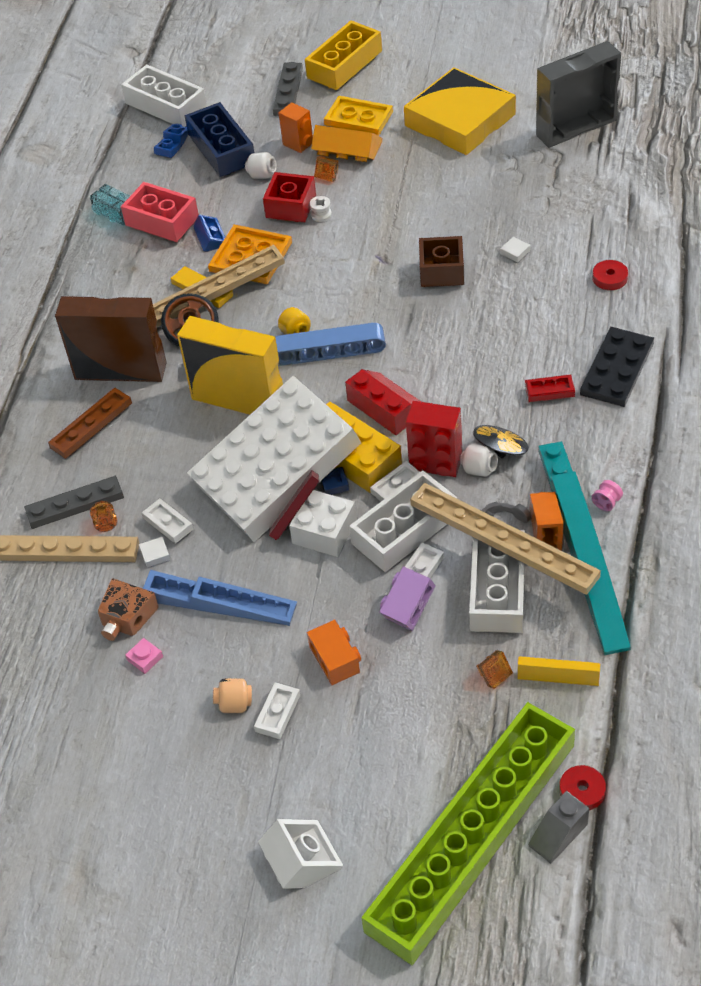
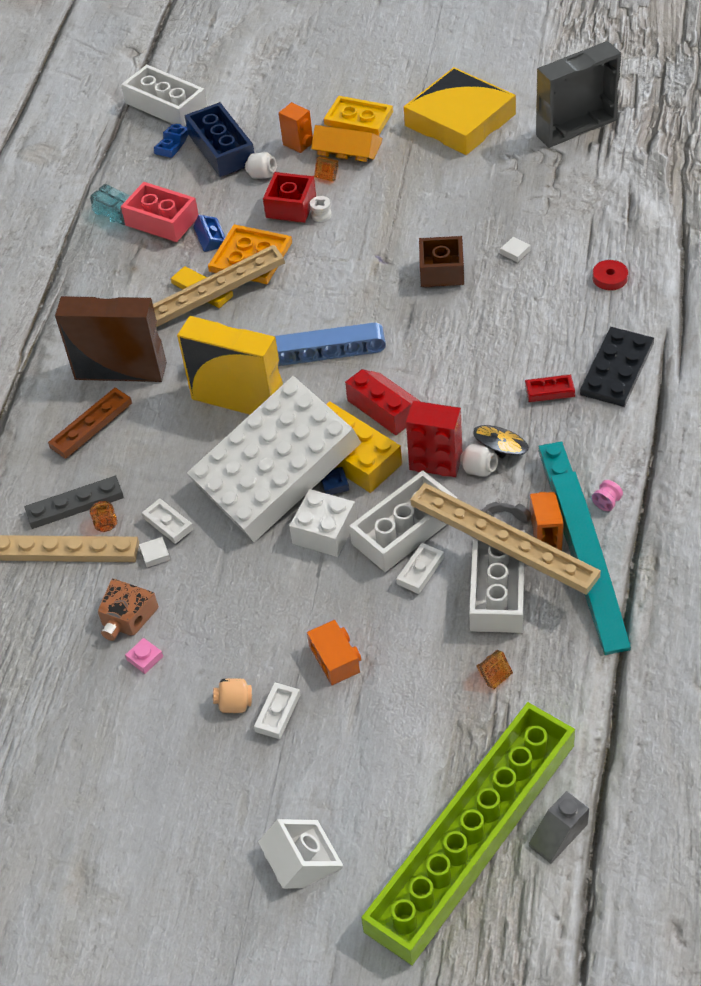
medium blue slope [143,570,297,626] -> none
dark orange wheel [161,293,219,347] -> none
dark red tile [269,470,319,540] -> none
dark grey plate [273,62,303,116] -> none
yellow head [278,307,311,335] -> none
yellow brick [304,20,382,90] -> none
white plate [370,461,420,501] -> none
lavender brick [380,566,436,631] -> none
yellow tile [518,656,600,686] -> none
red piece [560,765,606,811] -> none

